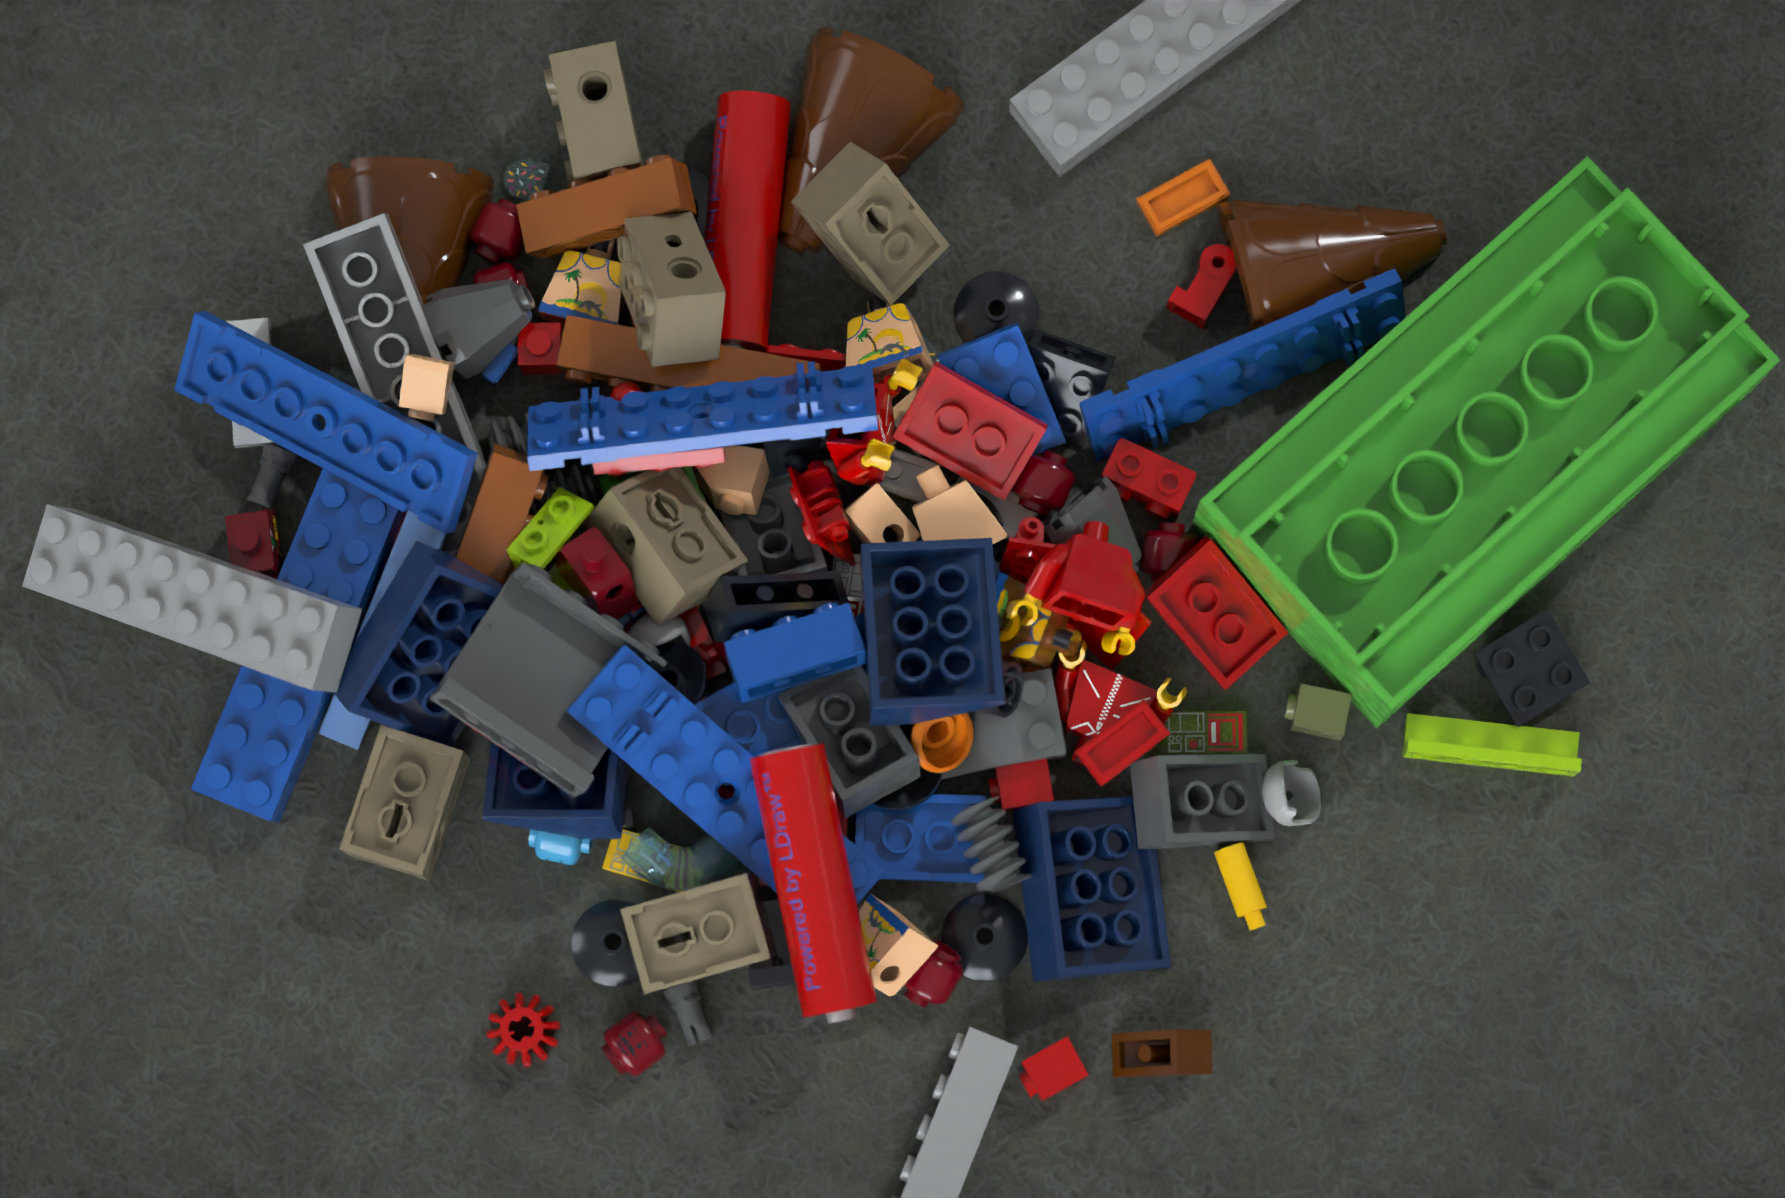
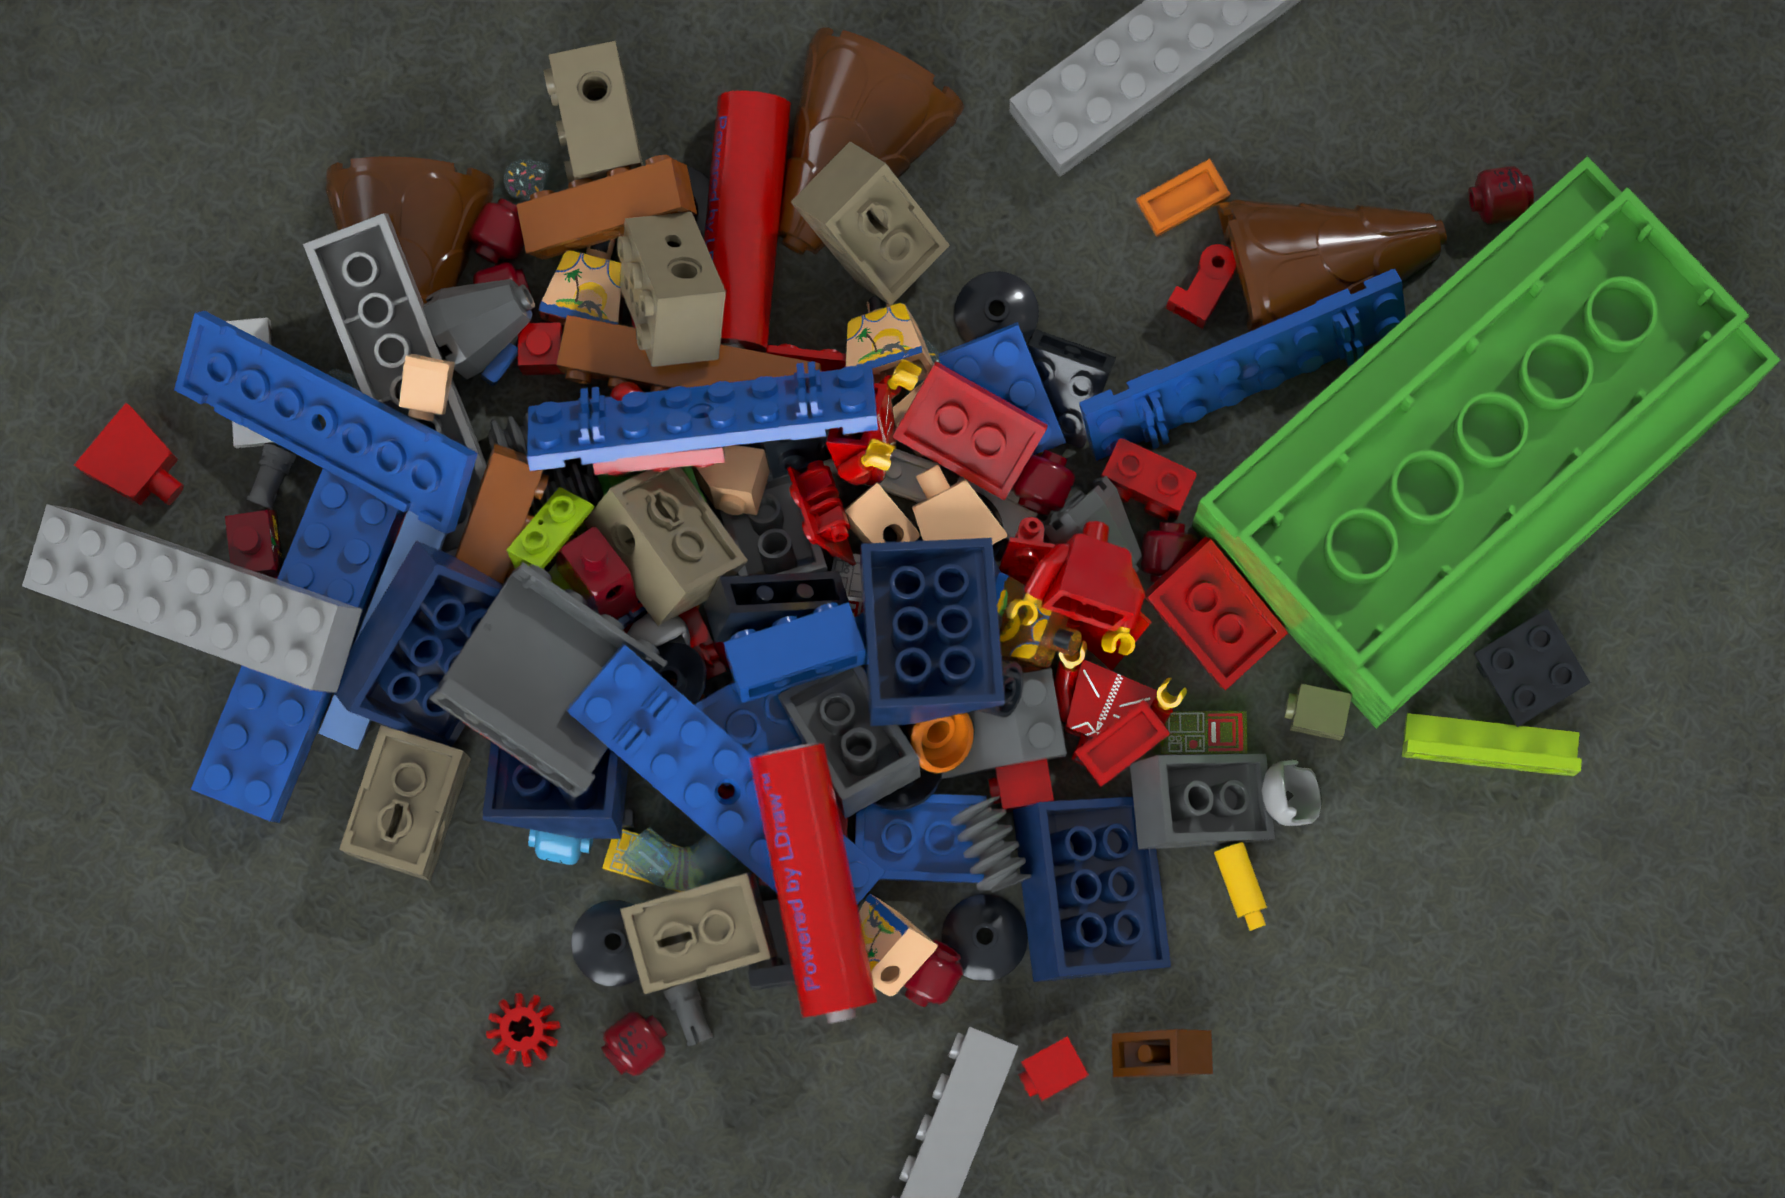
none -> red torso [74,403,184,505]
none -> dark red head [1468,166,1534,225]

